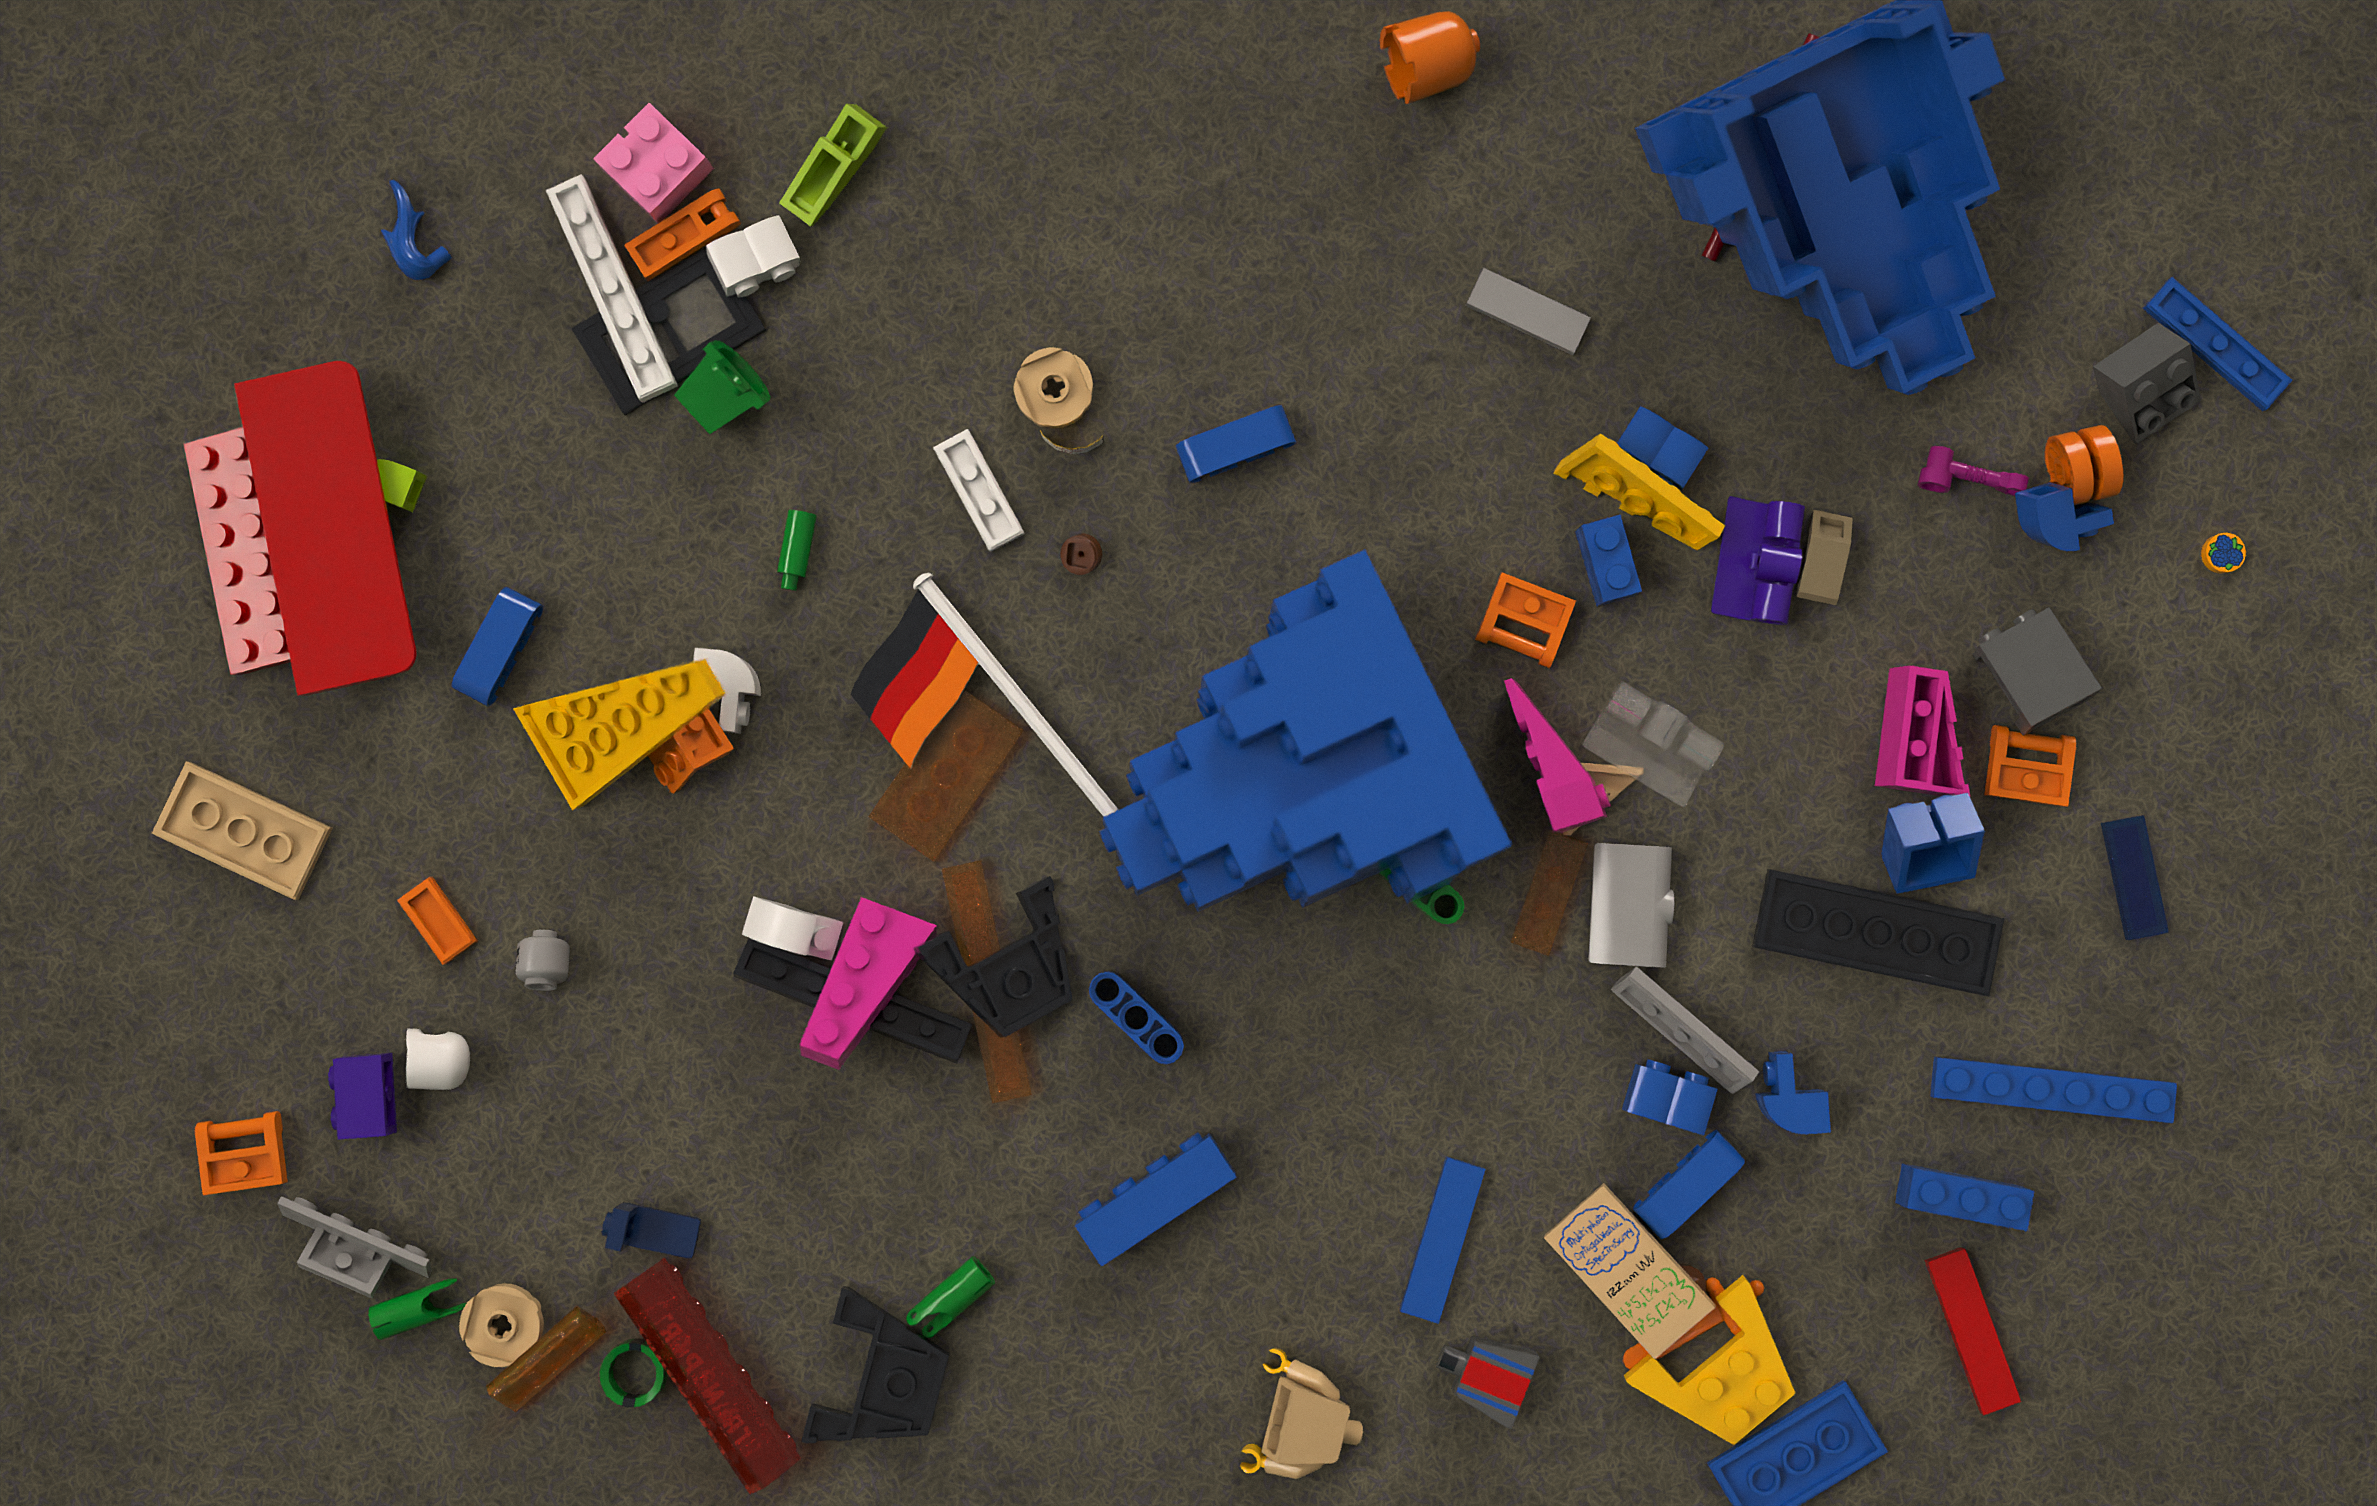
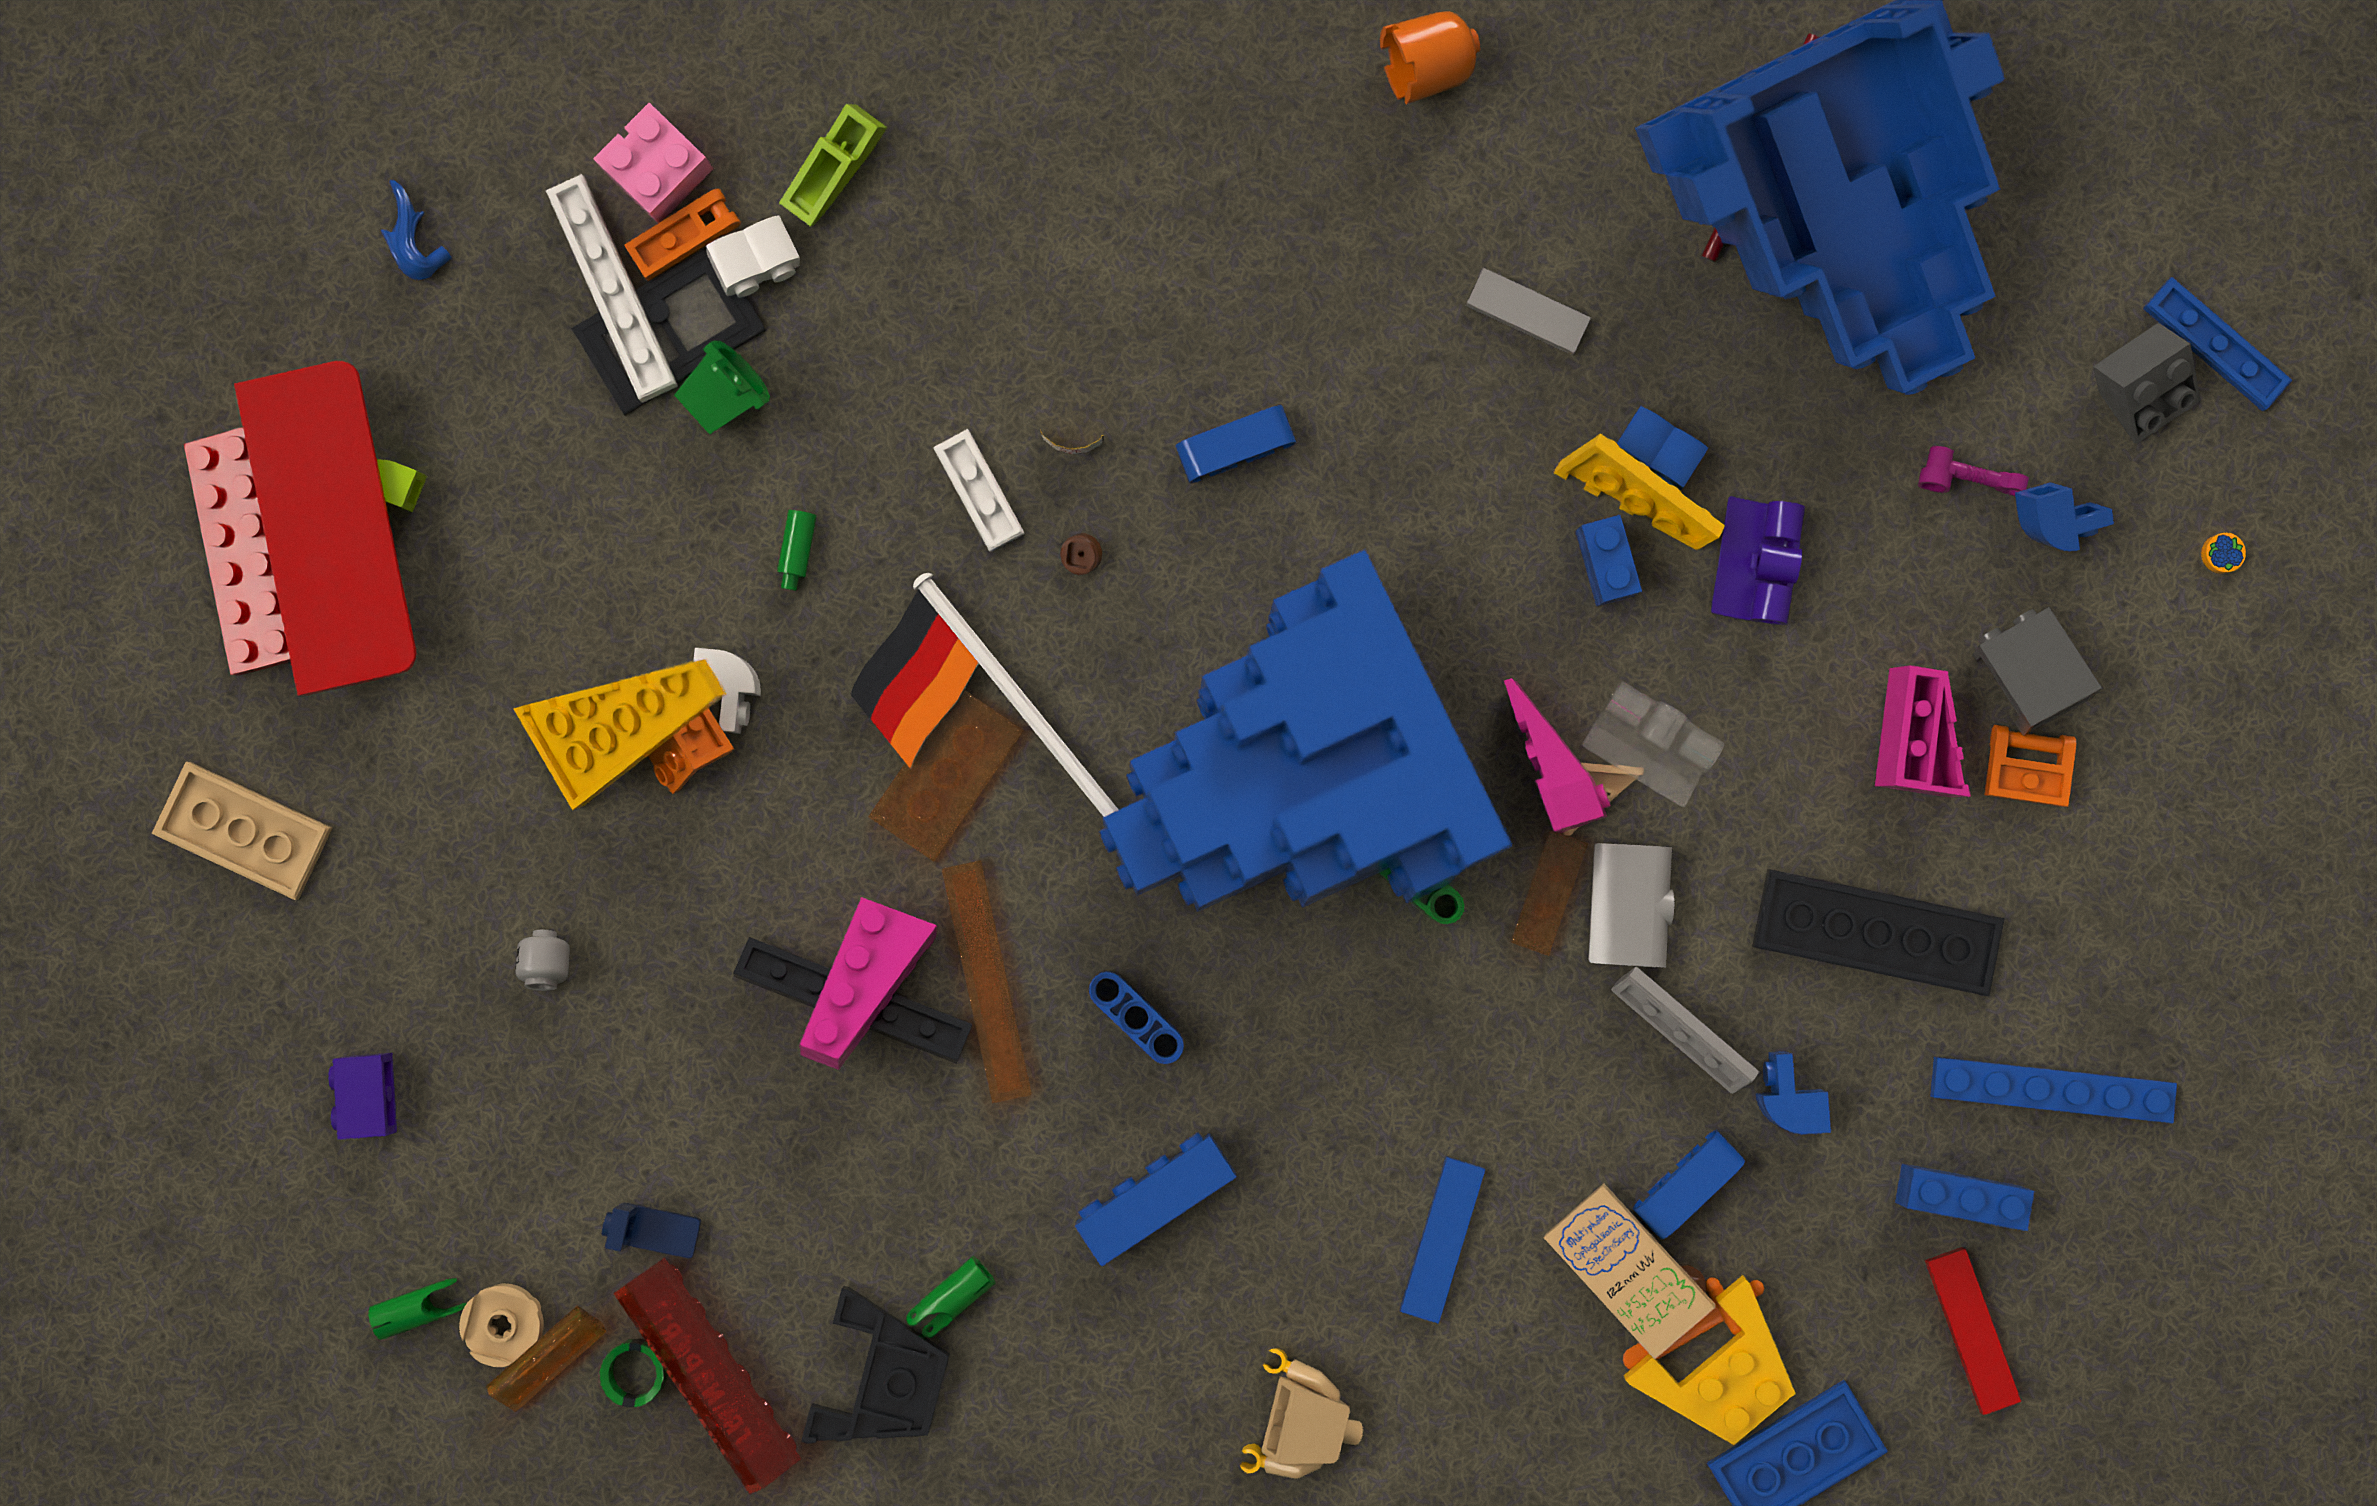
orange plate [195,1111,288,1195] -> none
light grey bracket [277,1196,432,1298] -> none
orange tile [397,877,478,965] -> none
white helmet [406,1028,470,1090] -> none
blue beam [452,587,543,707] -> none
white brick [742,896,843,961] -> none
black wing [913,876,1072,1038] -> none
tan plate [1014,347,1094,429] -> none
torso [1436,1336,1540,1429] -> none
orange plate [1475,572,1576,668] -> none
blue brick [1622,1059,1718,1135] -> none
dark tan slope [1797,510,1853,605] -> none
blue piece [1881,793,1985,894] -> none
orange wheel [2045,425,2123,505] -> none
clear blue tile [2101,815,2169,940] -> none

